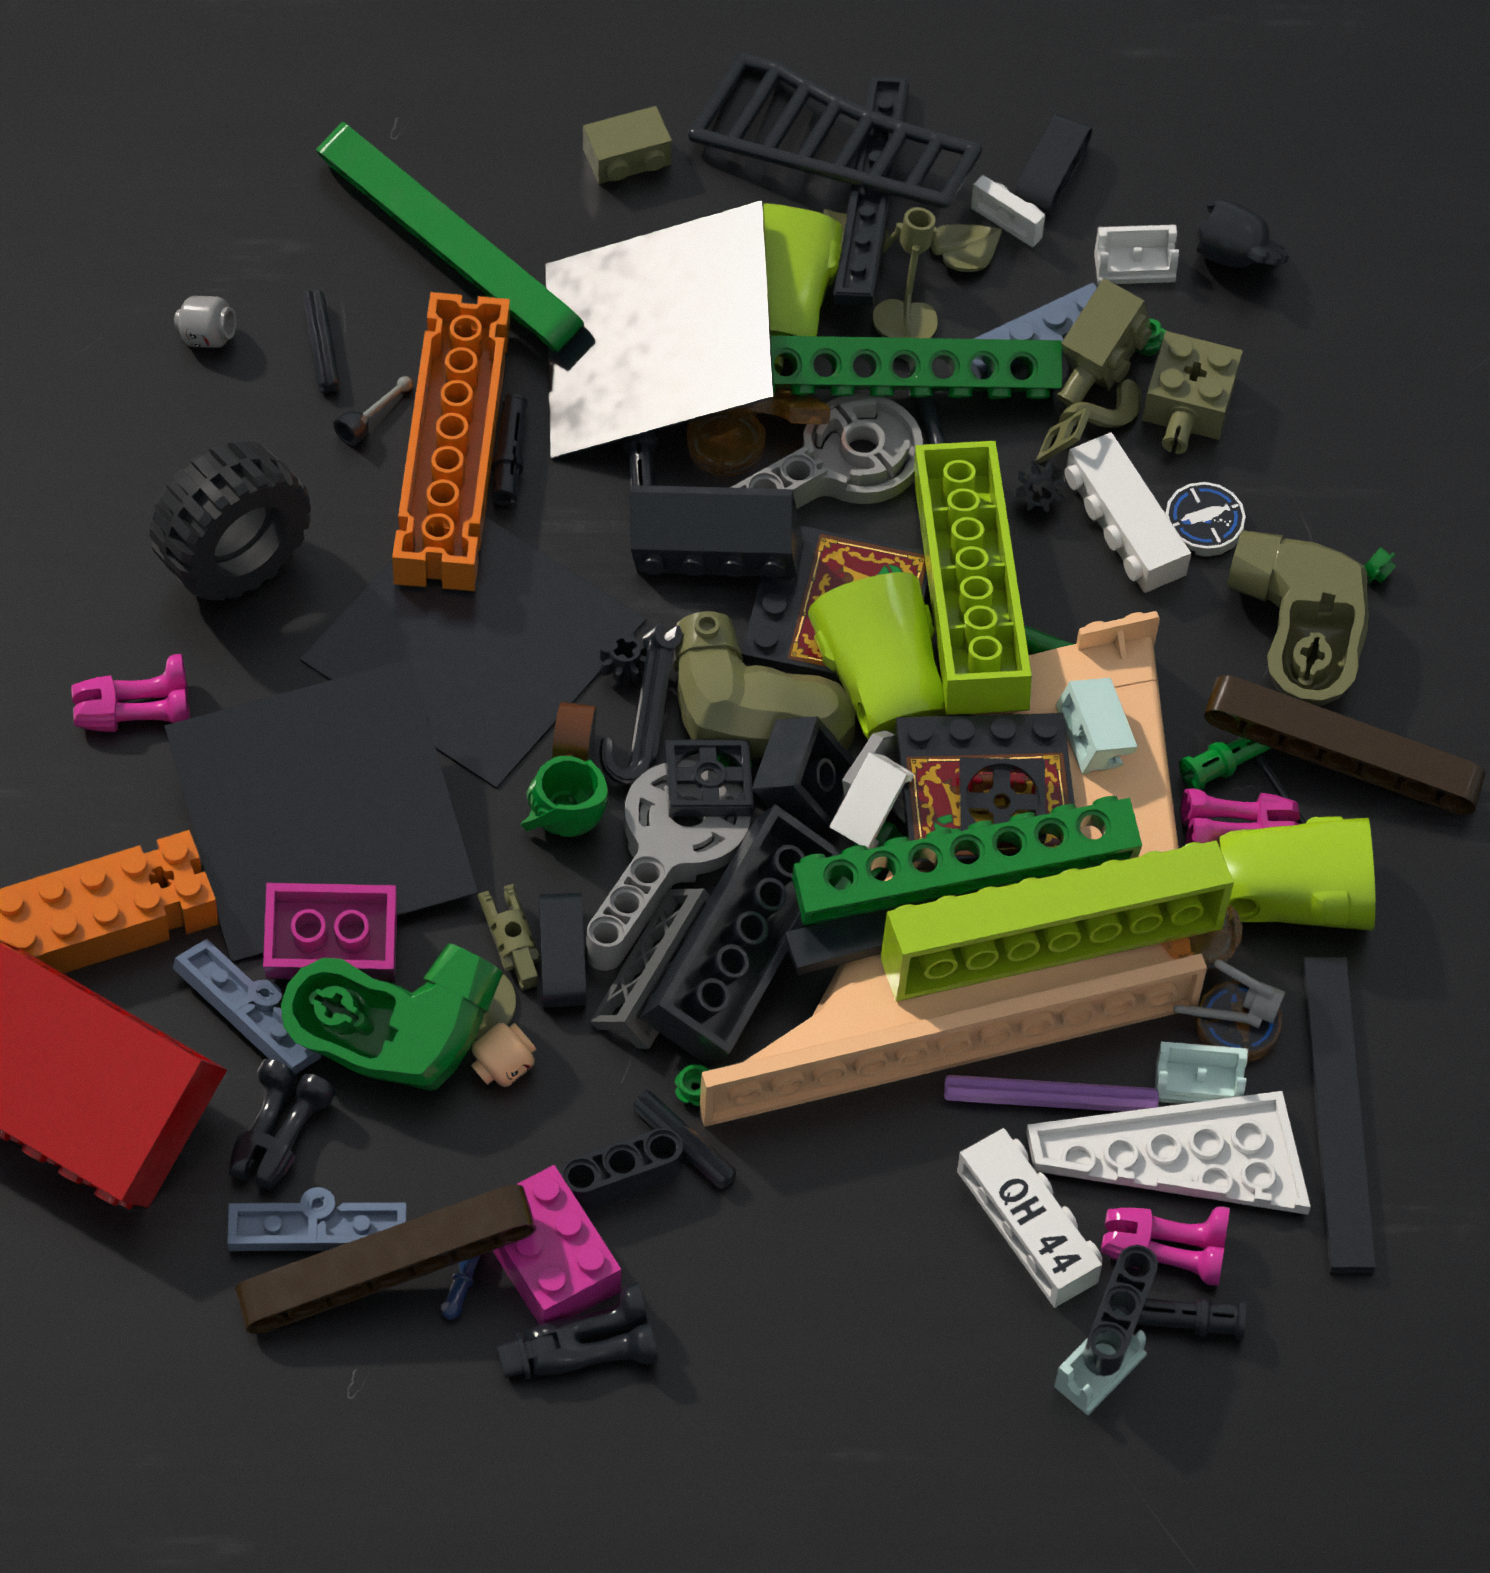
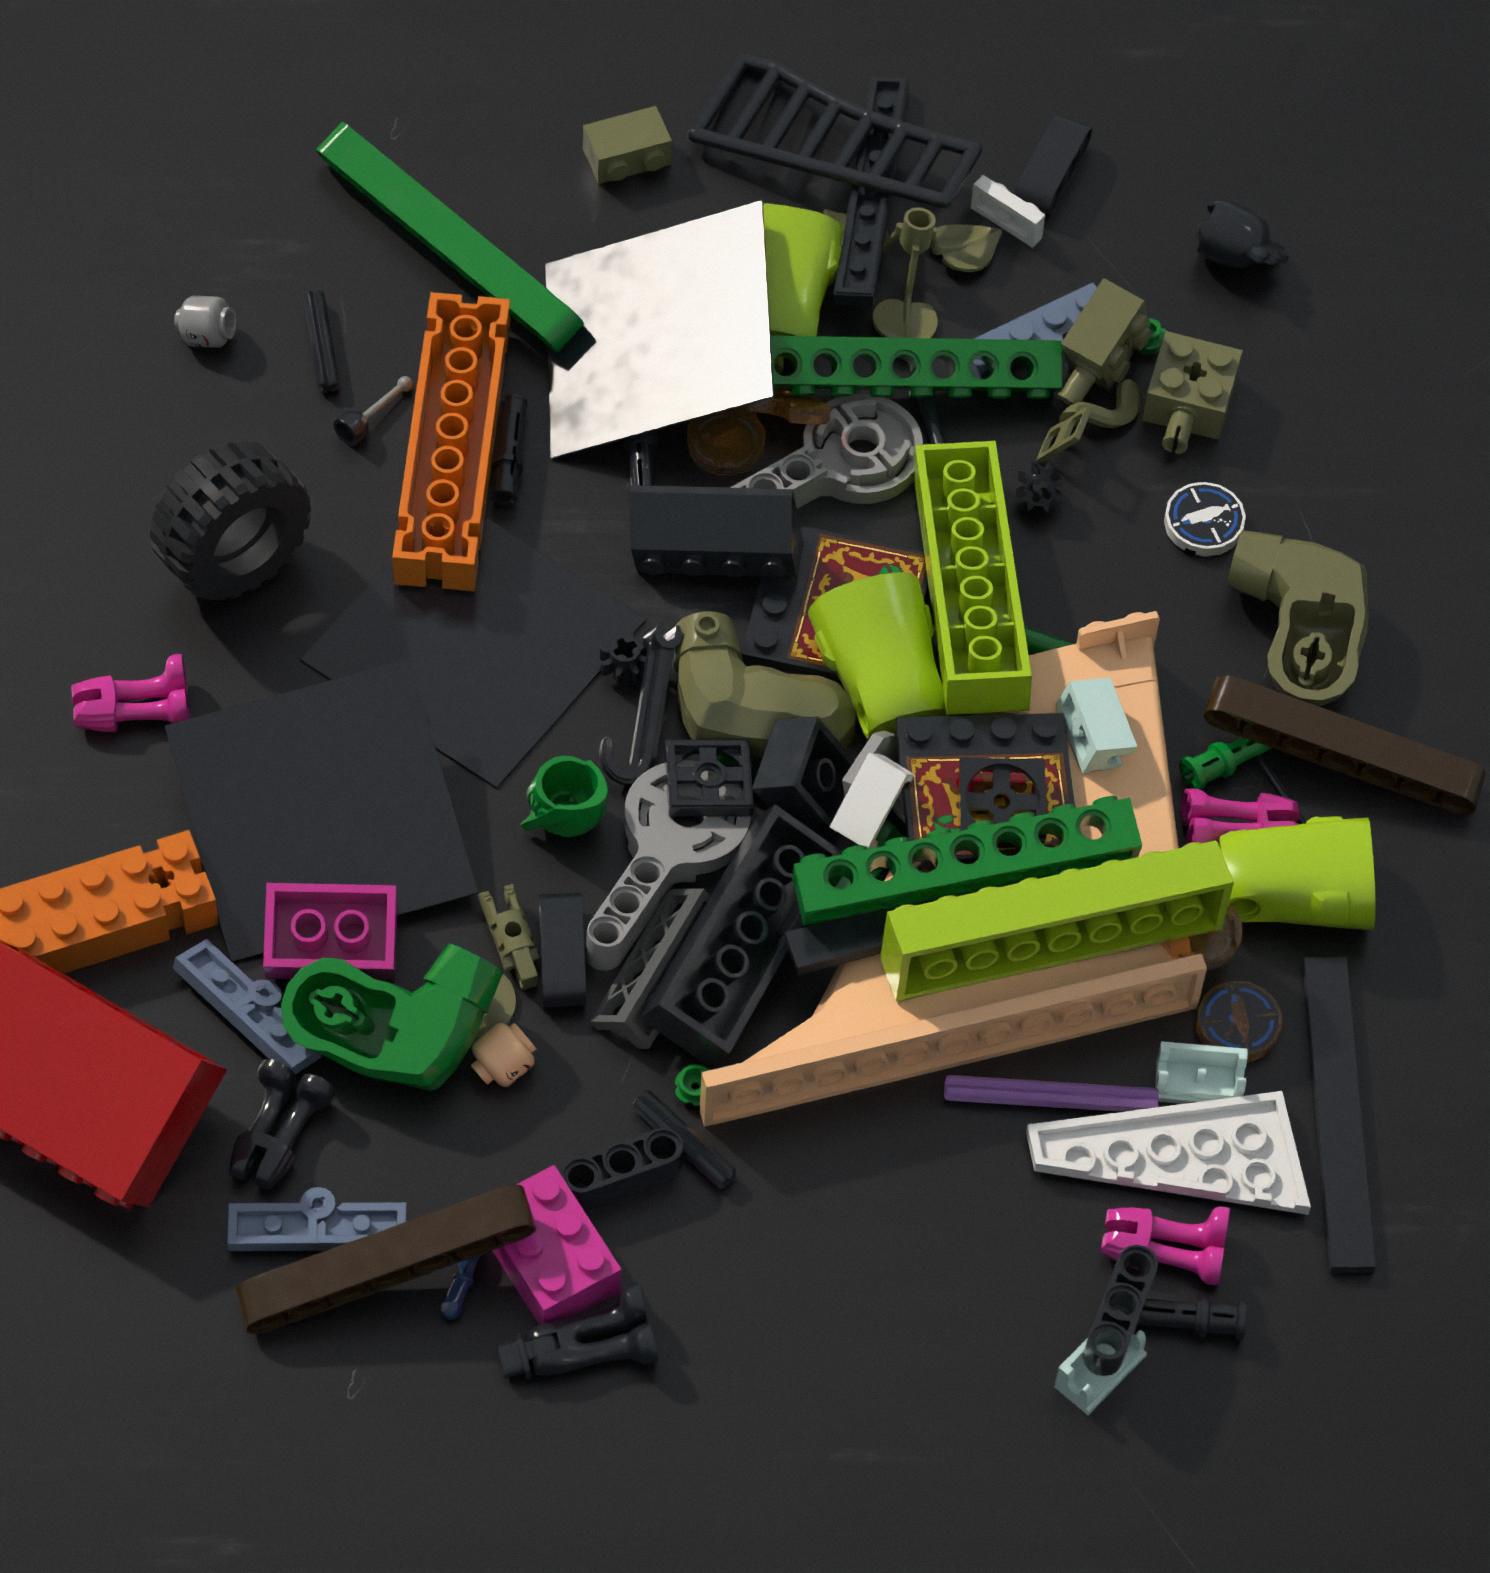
reddish brown piece [552,701,597,761] -> none
white brick [957,1128,1103,1308] -> none
white brick [1064,432,1191,593] -> none
white hinge [1094,225,1179,285] -> none
light grey plant [1173,959,1285,1028] -> none
green plate [1364,547,1396,584] -> none

